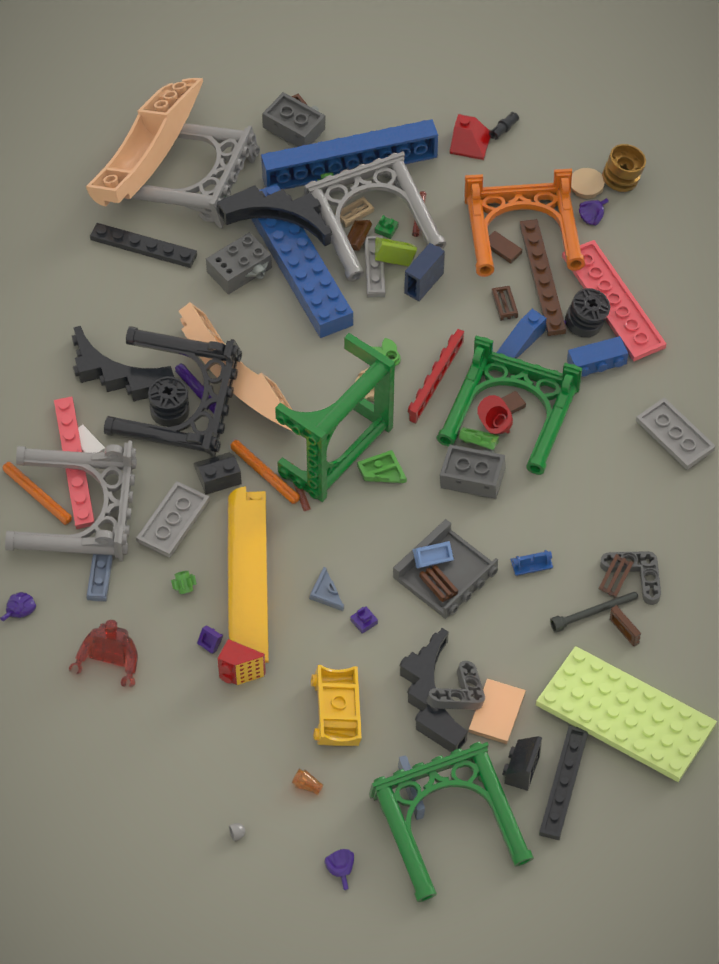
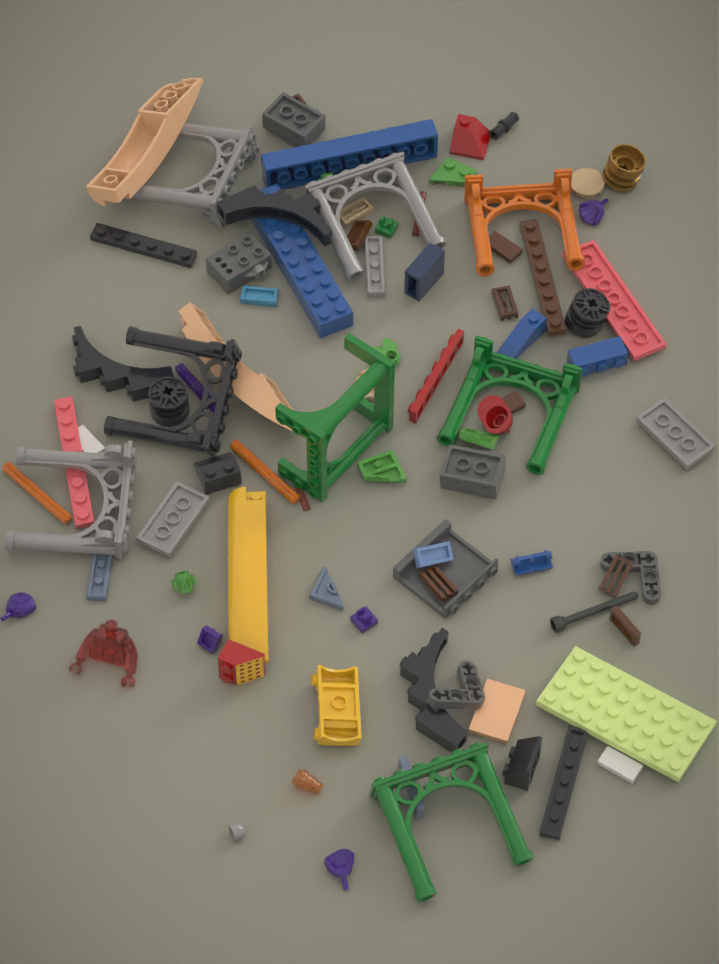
lime slope [375,237,417,266] -> none
none -> dark azure tile [240,285,279,307]
none -> bright green wing [429,157,477,186]
none -> white tile [597,746,643,784]

